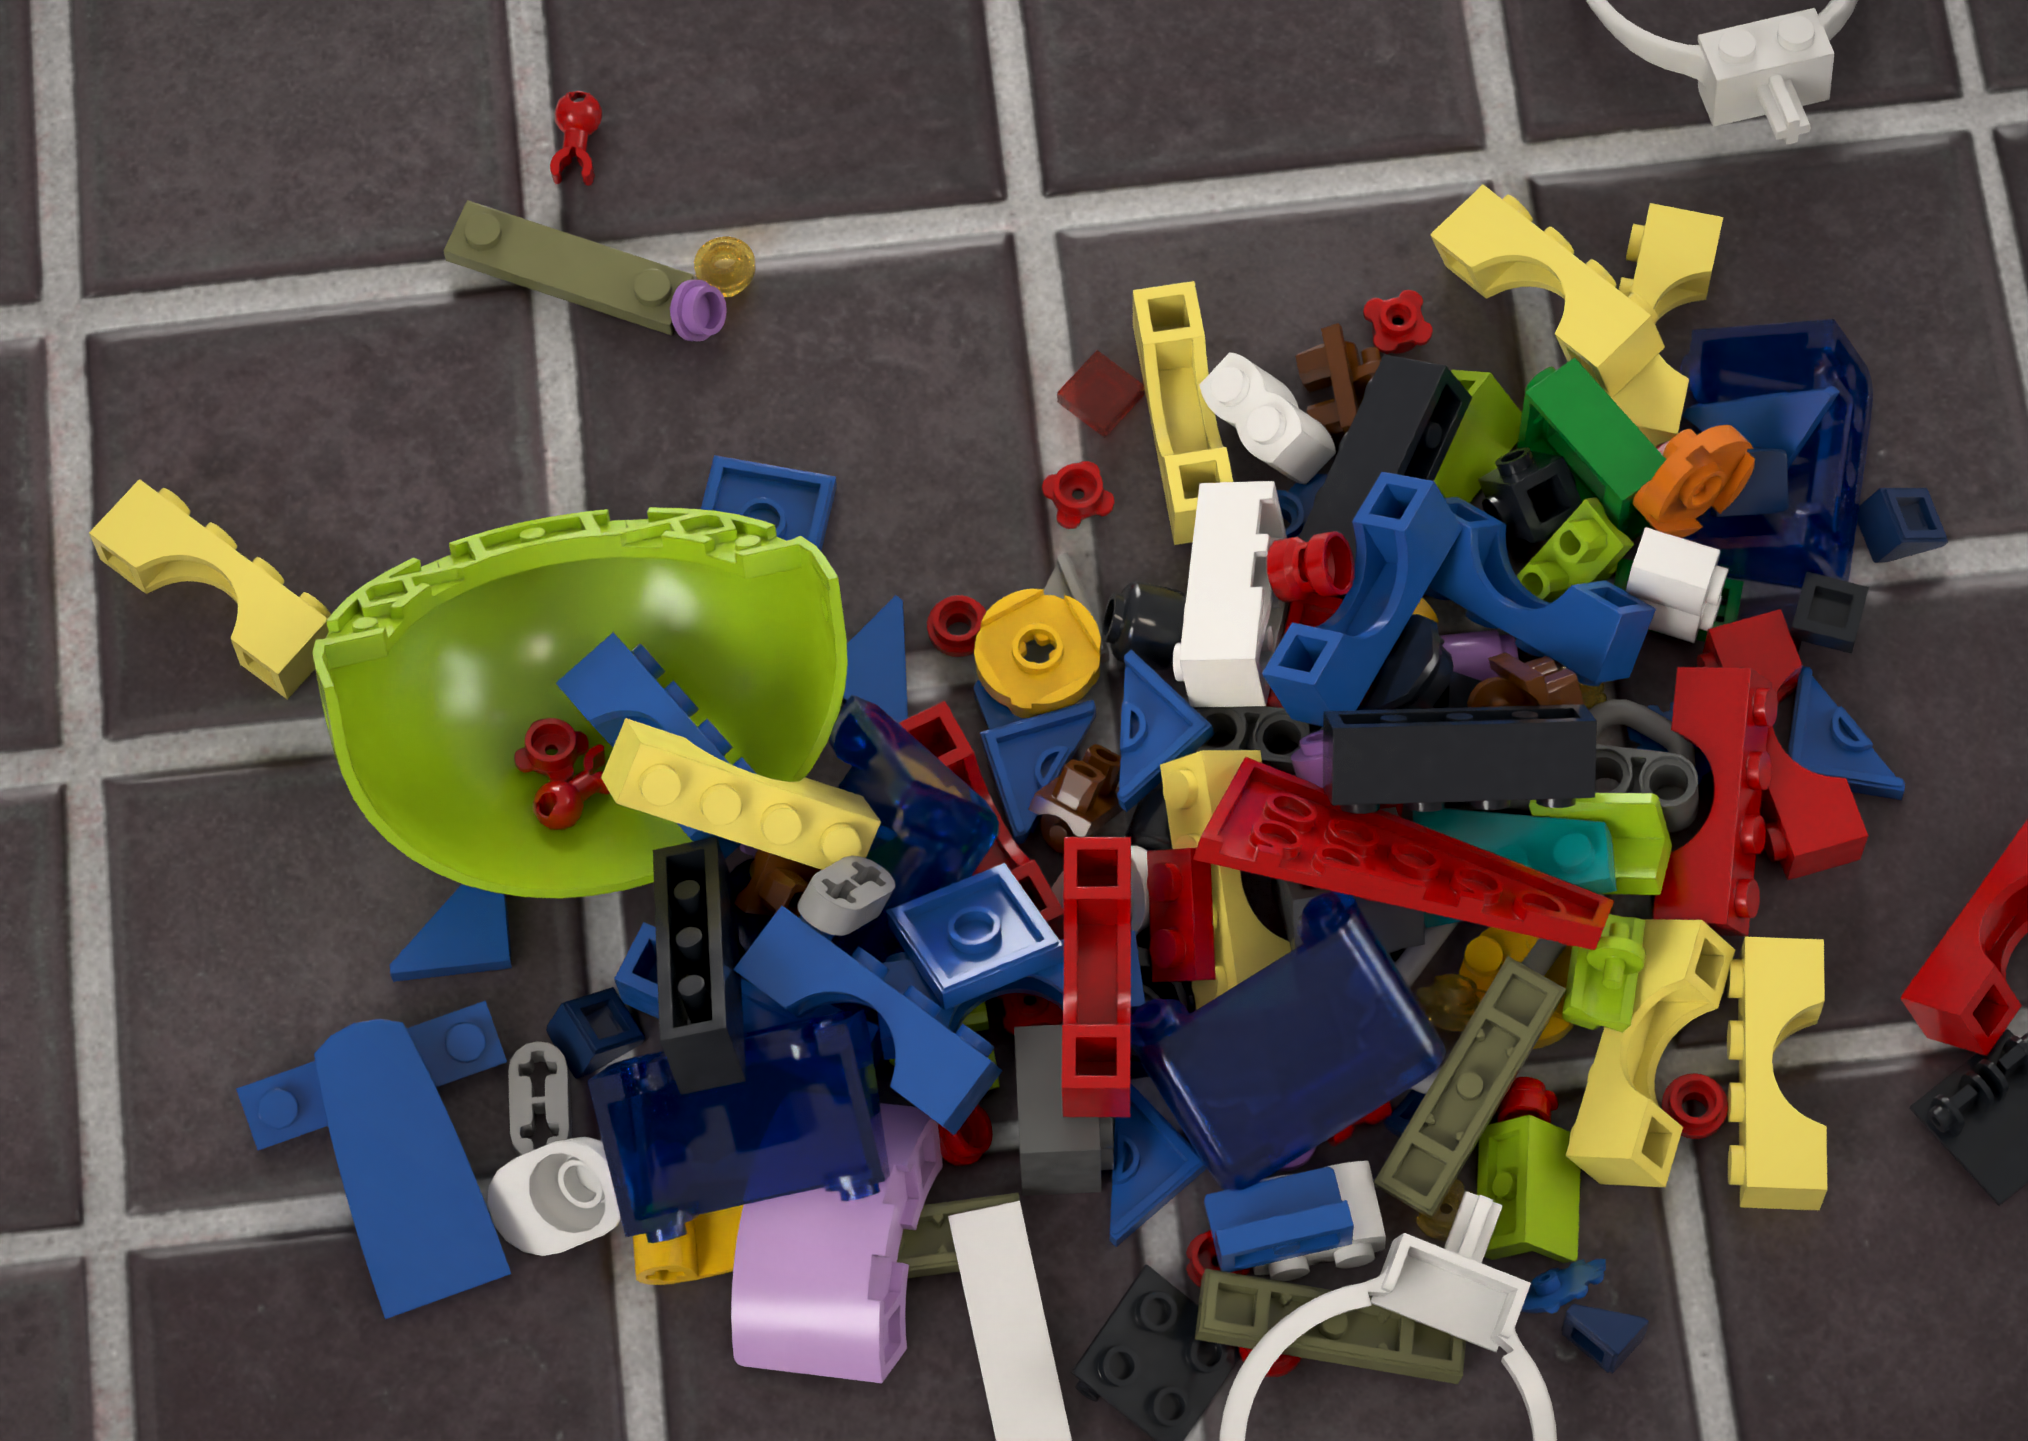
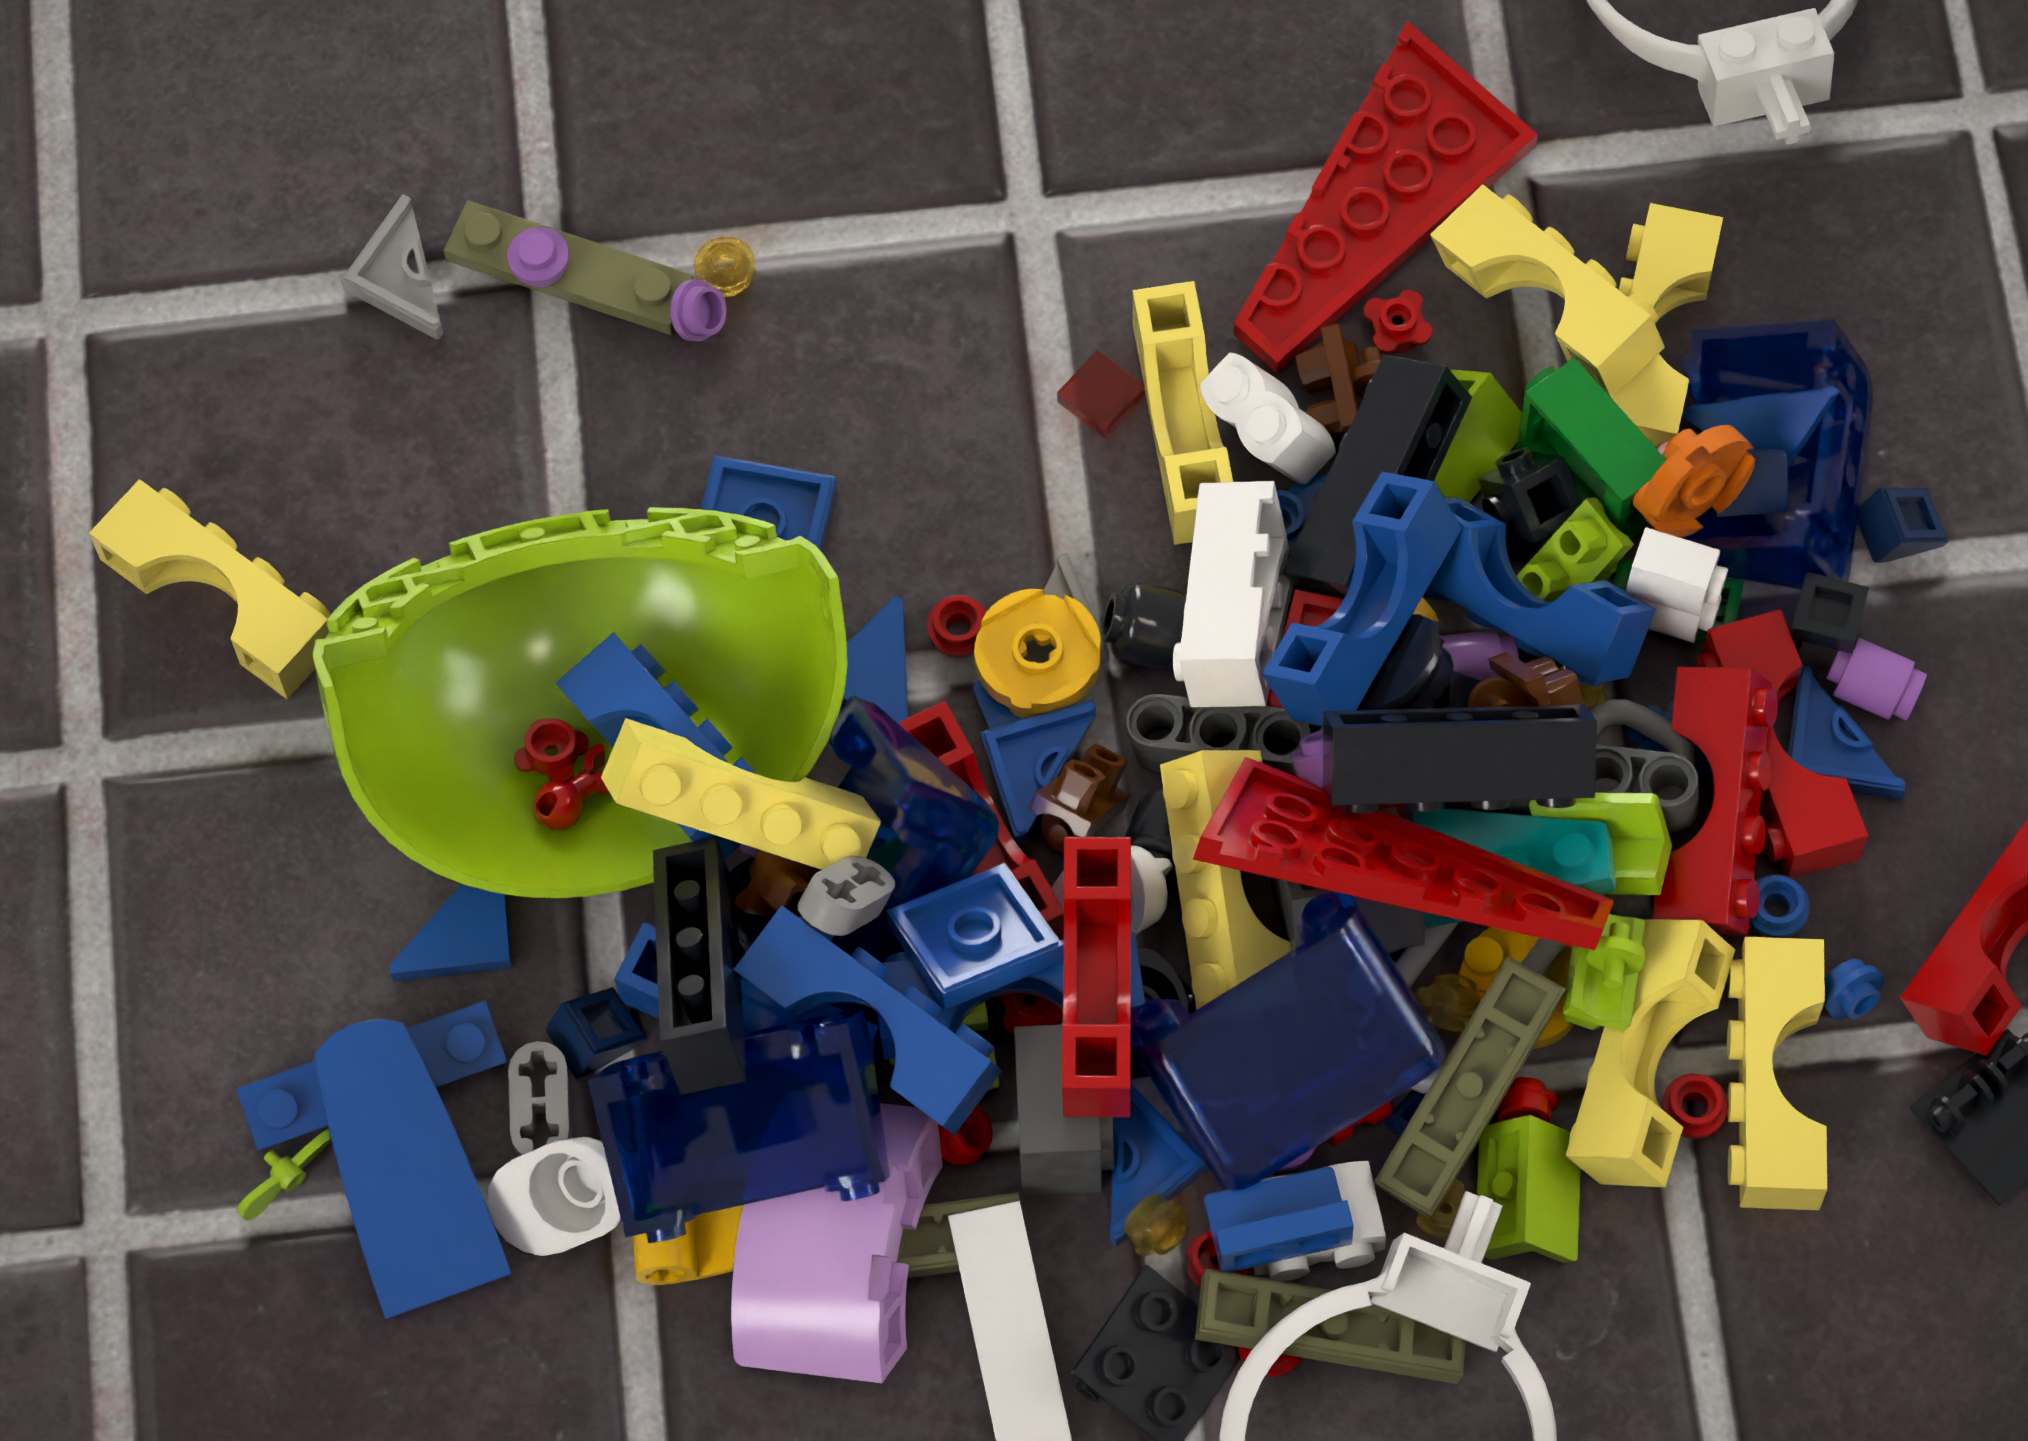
red arm [550,91,602,186] -> none
red plate [1042,461,1114,529] -> none
blue tile [1117,649,1214,813] -> none
red plate [1147,848,1216,982] -> none
red wheel [1267,531,1355,603] -> none
blue piece [1521,1259,1606,1314] -> none
dark blue slope [1561,1304,1649,1374] -> none
none -> lime piece [237,1128,332,1221]
none -> light grey tile [341,194,443,340]
none -> medium lavender plate [507,227,570,288]
none -> clear yellow plate [1124,1194,1186,1256]
none -> red wing [1233,21,1538,373]
none -> blue plate [1749,875,1810,938]
none -> blue plate [1824,959,1884,1019]
none -> medium lavender brick [1826,638,1927,721]

